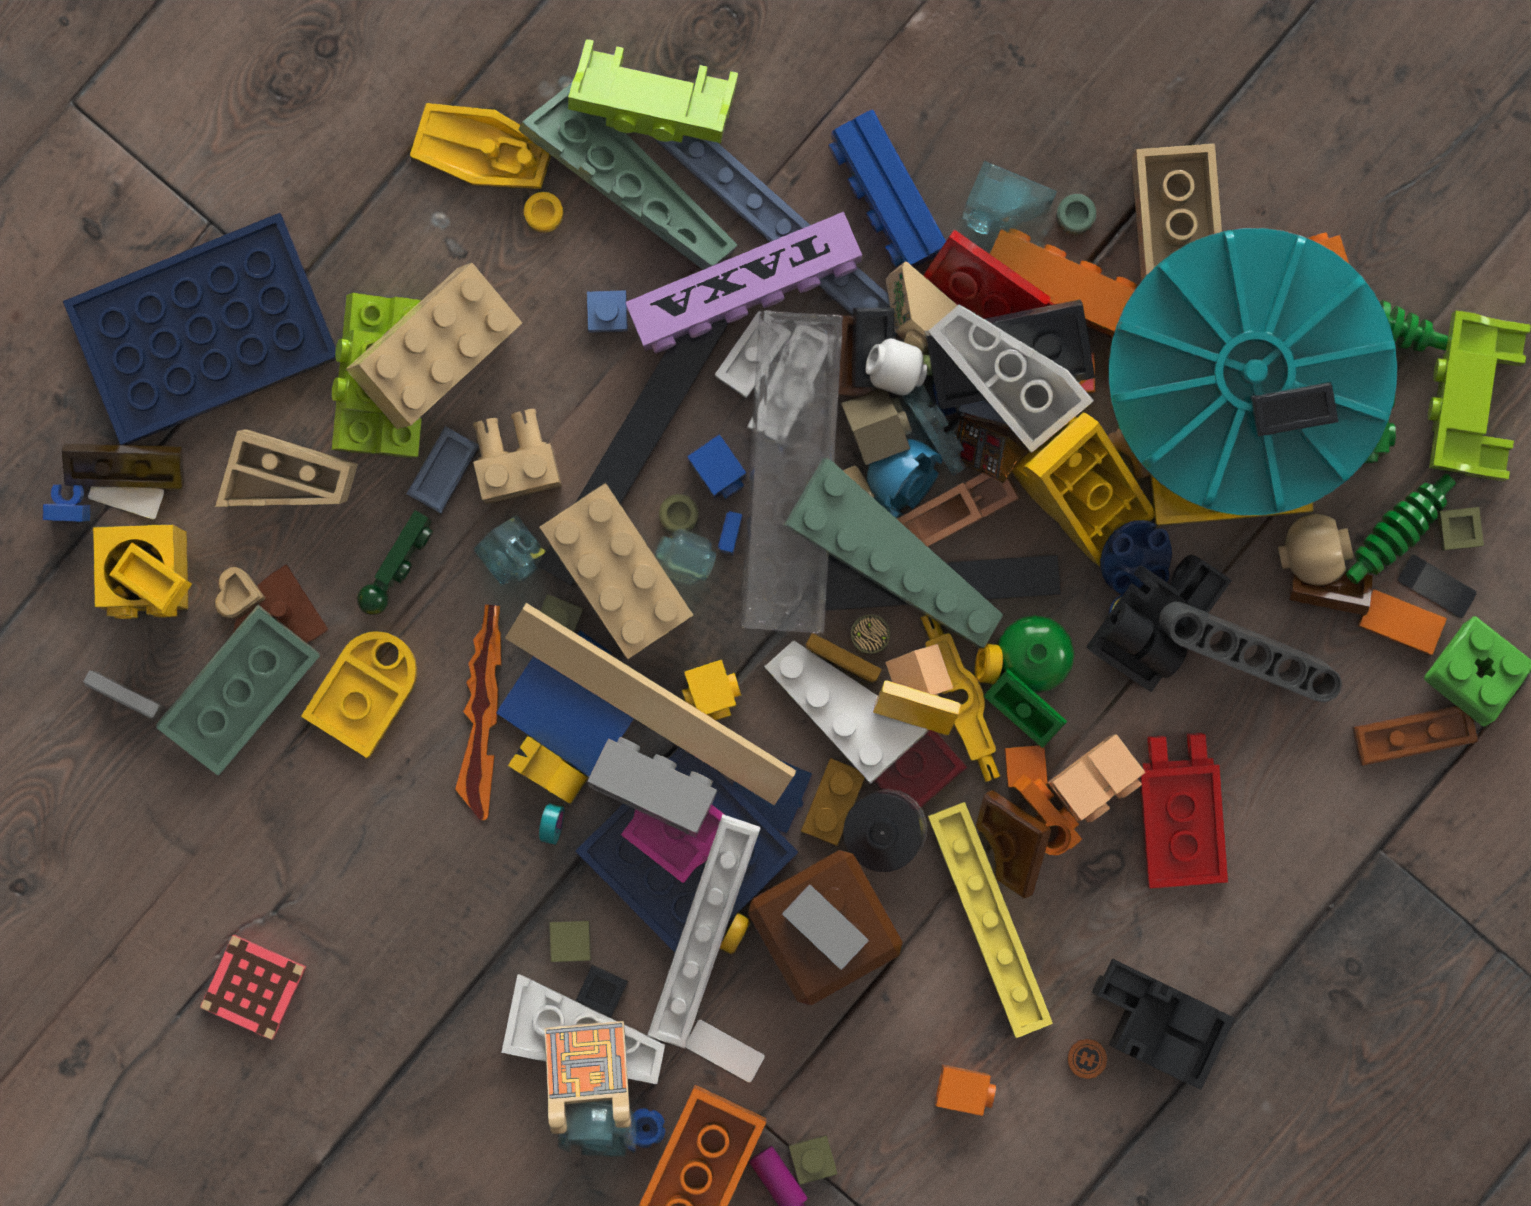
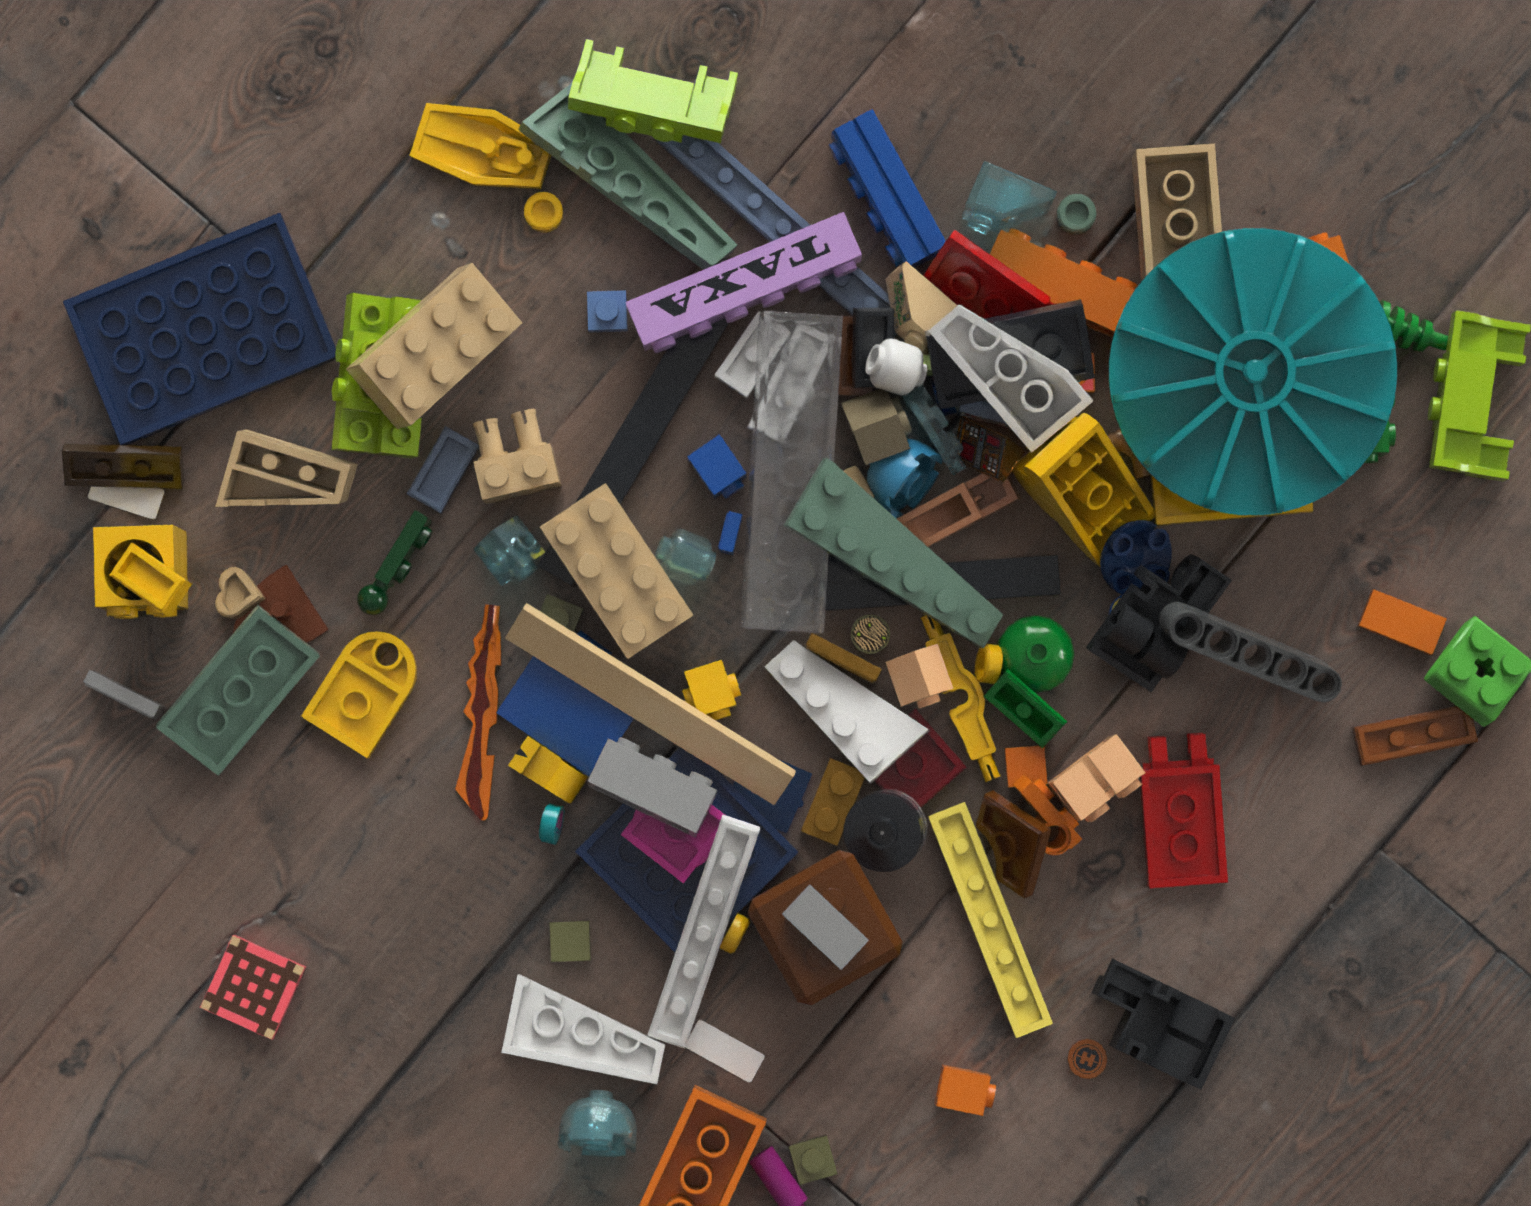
blue tile [43,484,91,522] -> none
flag [544,1021,631,1134] -> none
black tile [576,965,628,1017] -> none
blue plate [626,1108,666,1148] -> none
olive tile [659,494,699,534] -> none
yellow tile [873,681,961,735] -> none
black tile [1250,382,1339,436] -> none
tan plant [1278,514,1354,586] -> none
reddish brown plate [1289,570,1373,616] -> none
green piece [1346,473,1456,584] -> none
black sticker [1398,555,1477,618] -> none
olive plate [1438,507,1484,551] -> none

